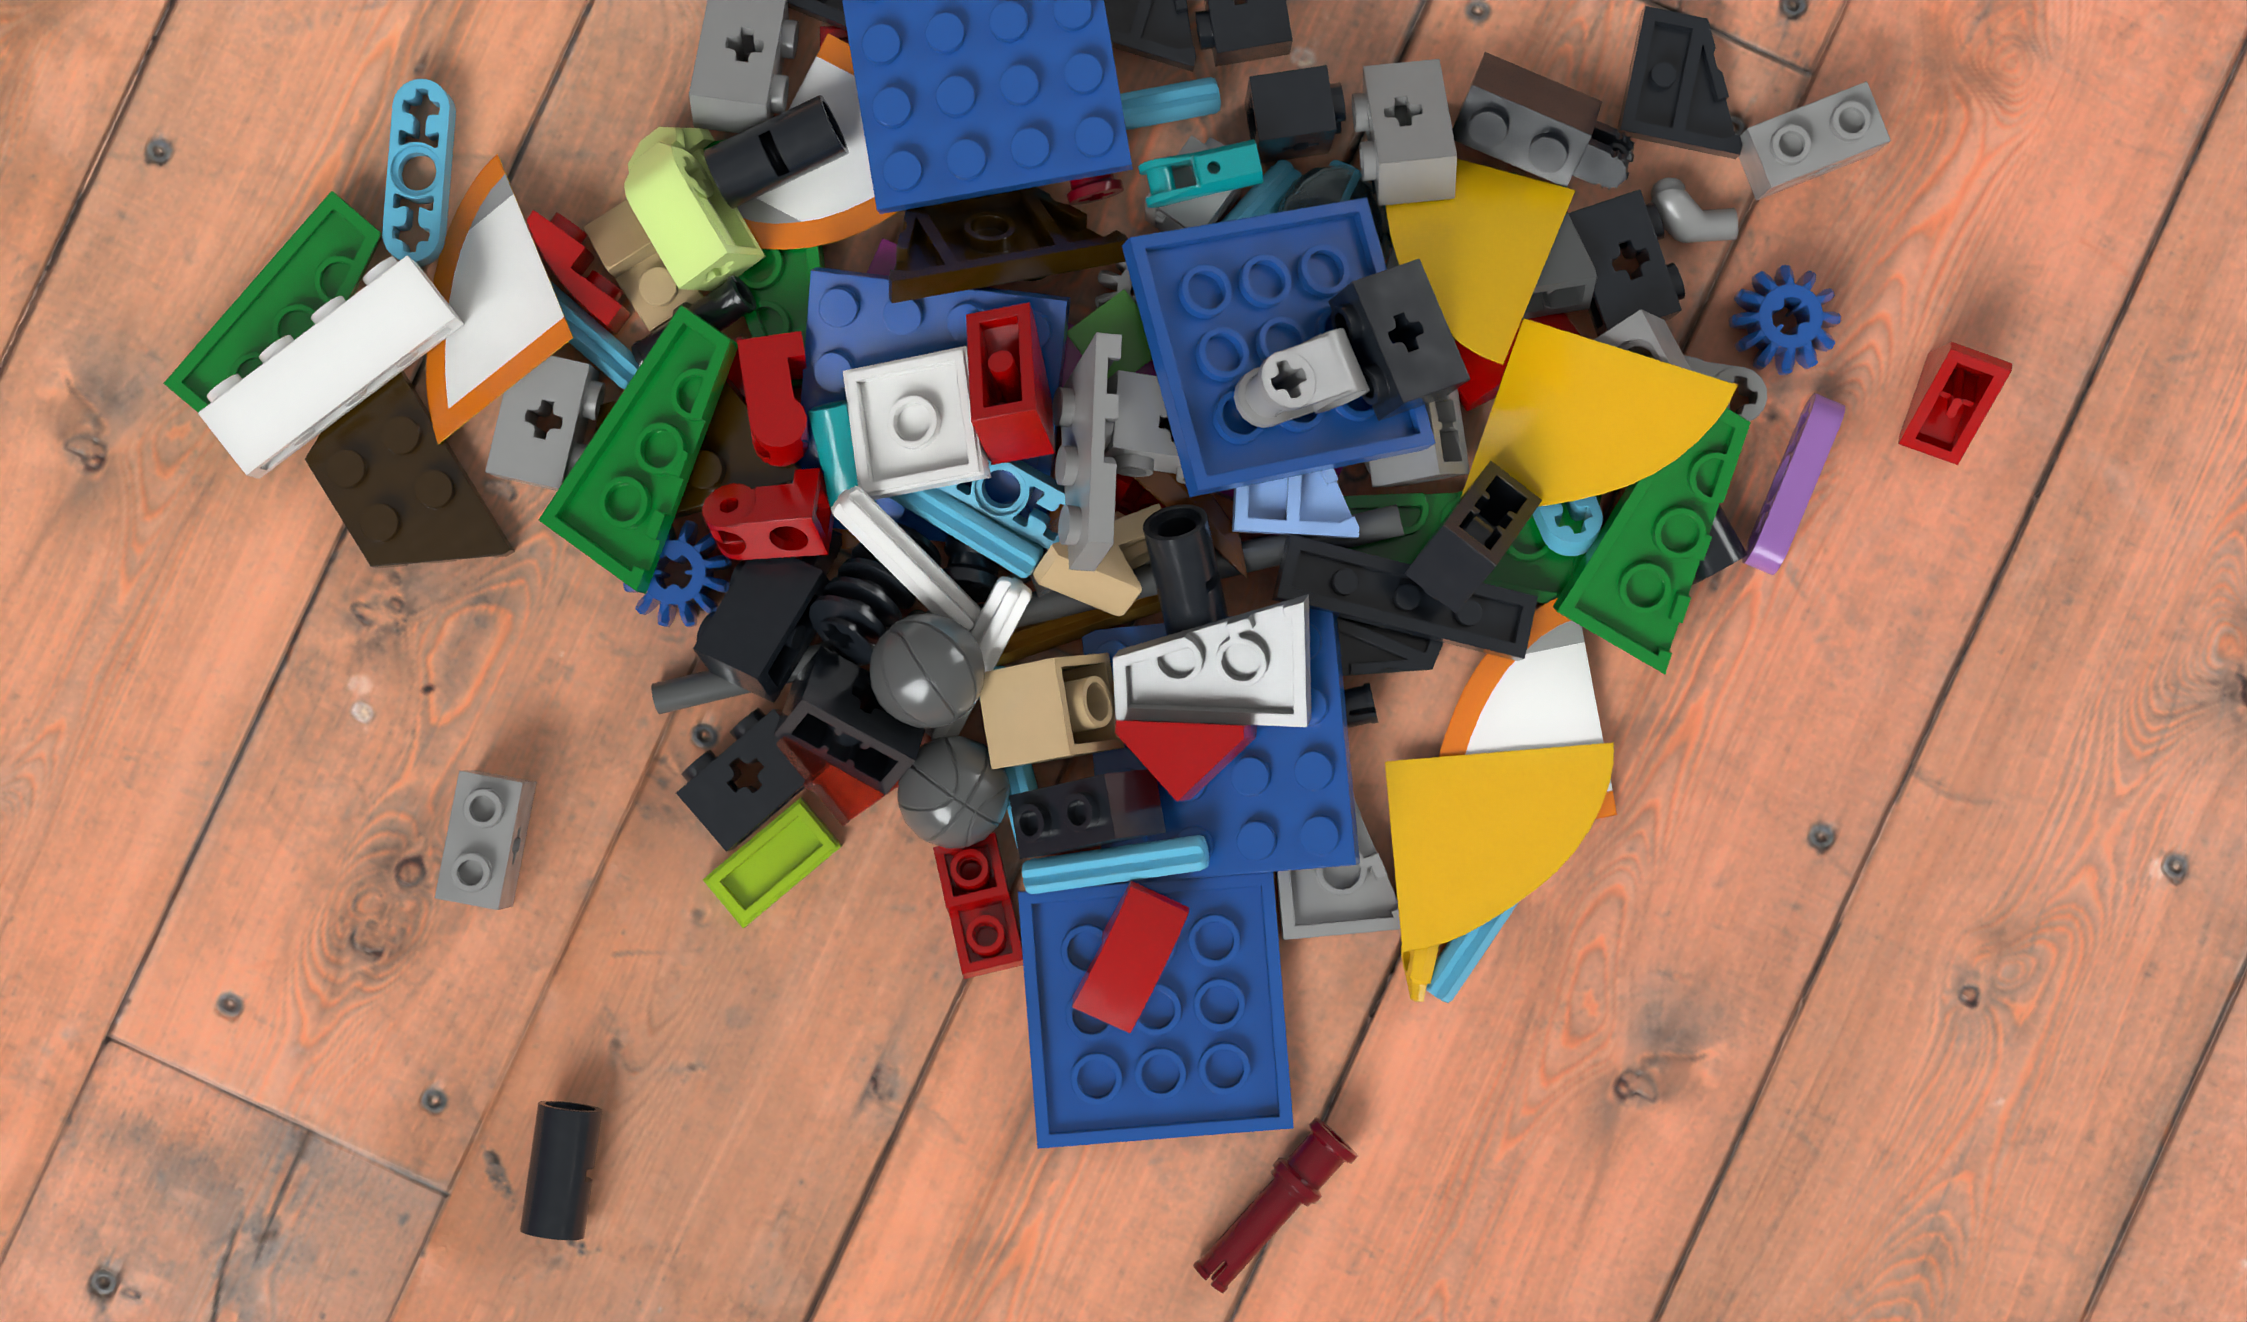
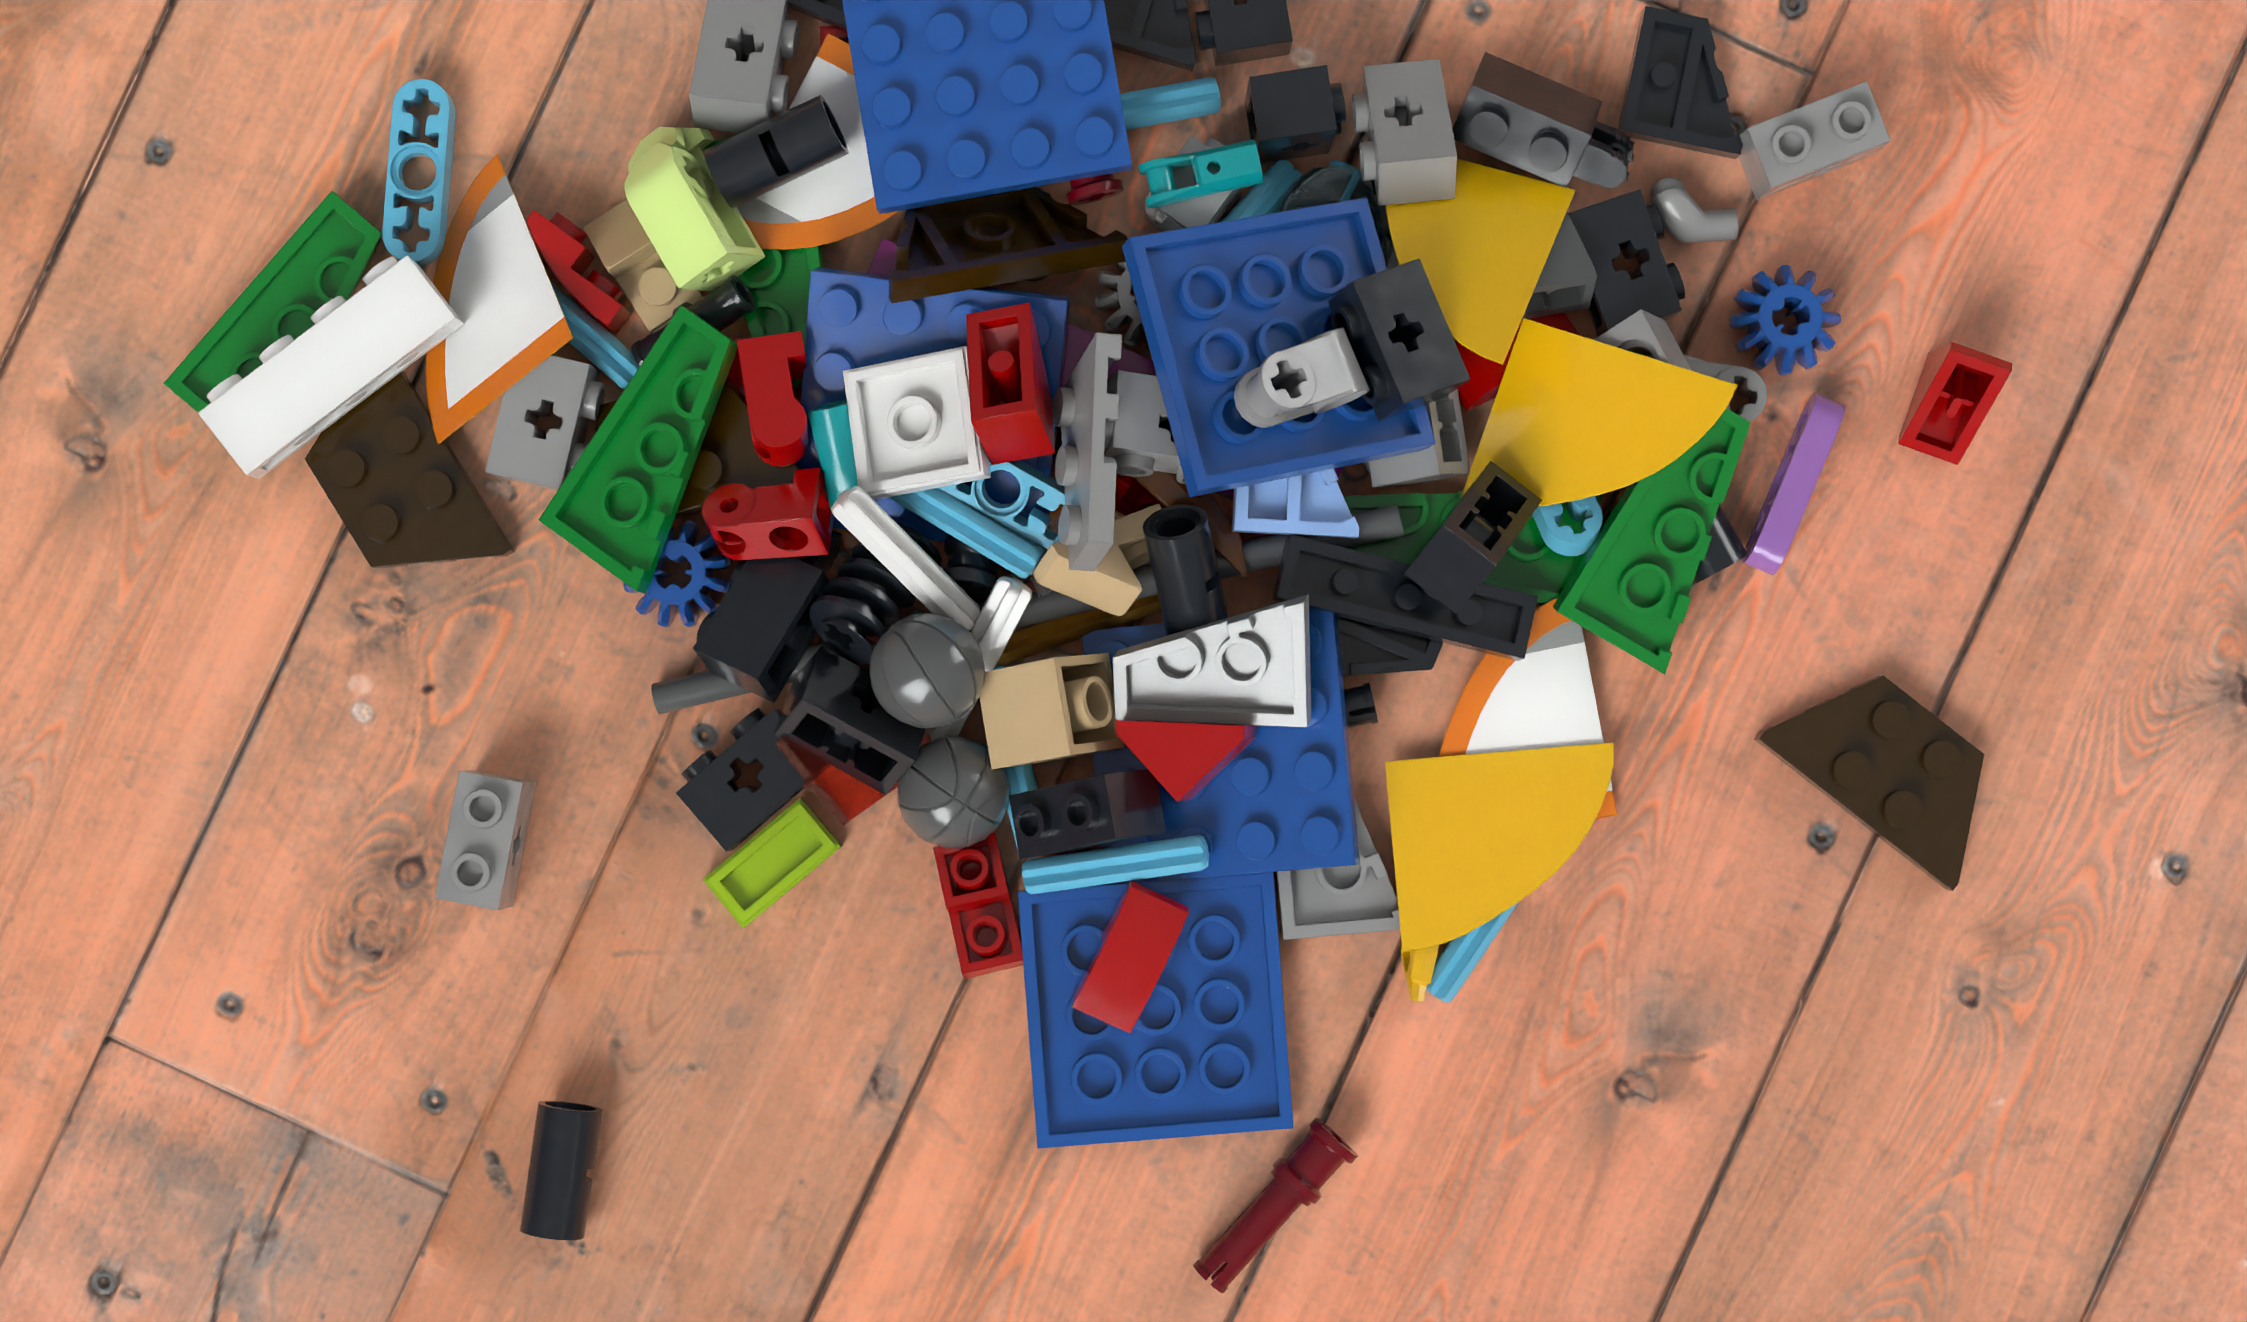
bright green sticker [1067,289,1152,379] -> none
none -> dark brown wing [1754,675,1984,891]

